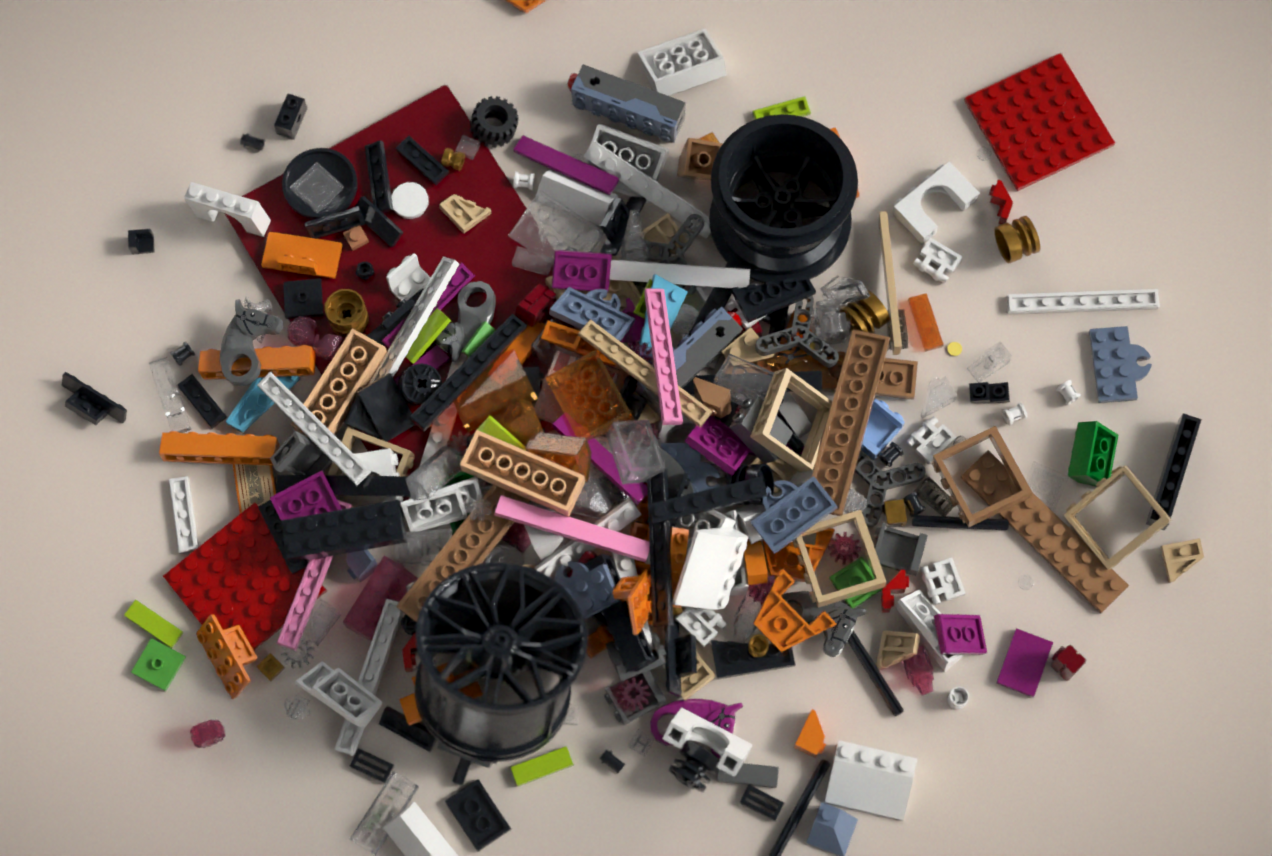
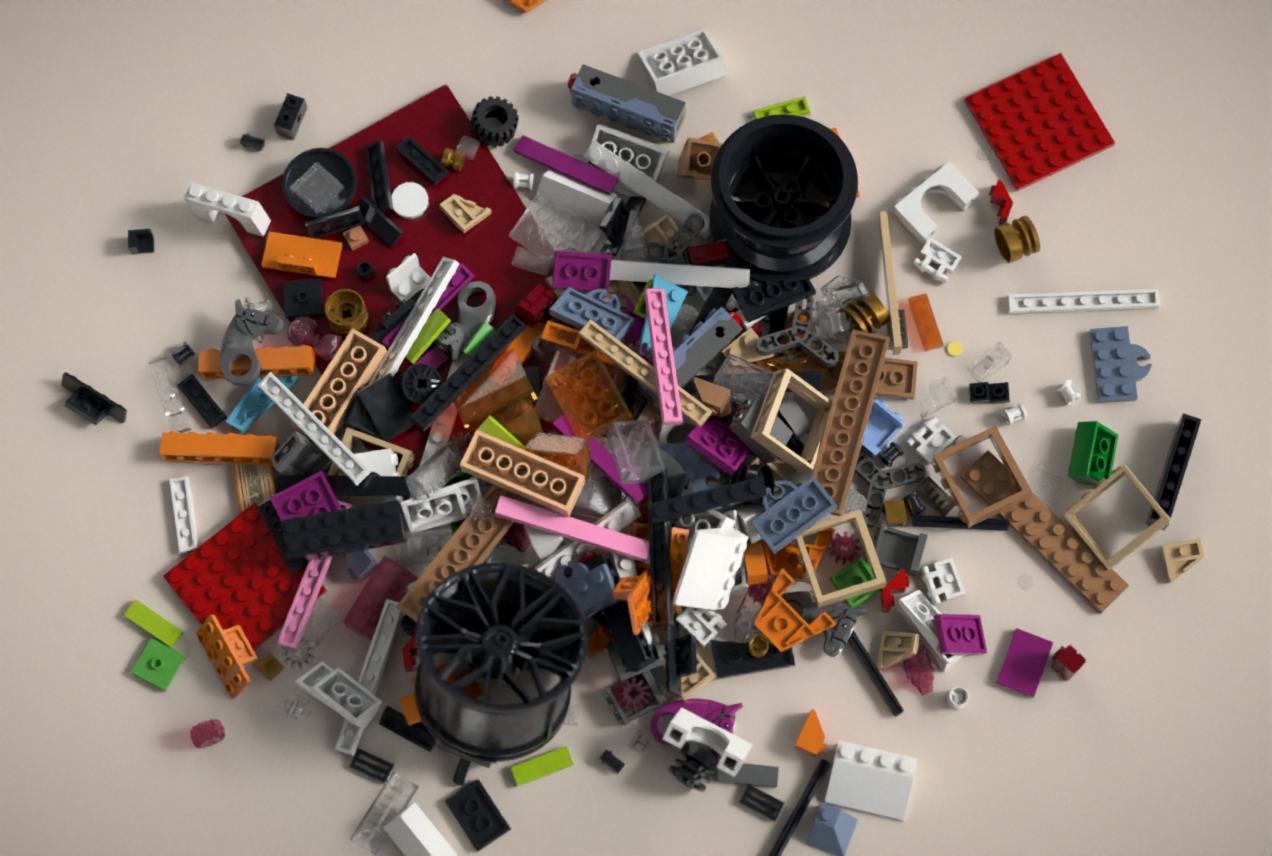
none -> dark red brick [687,240,729,267]

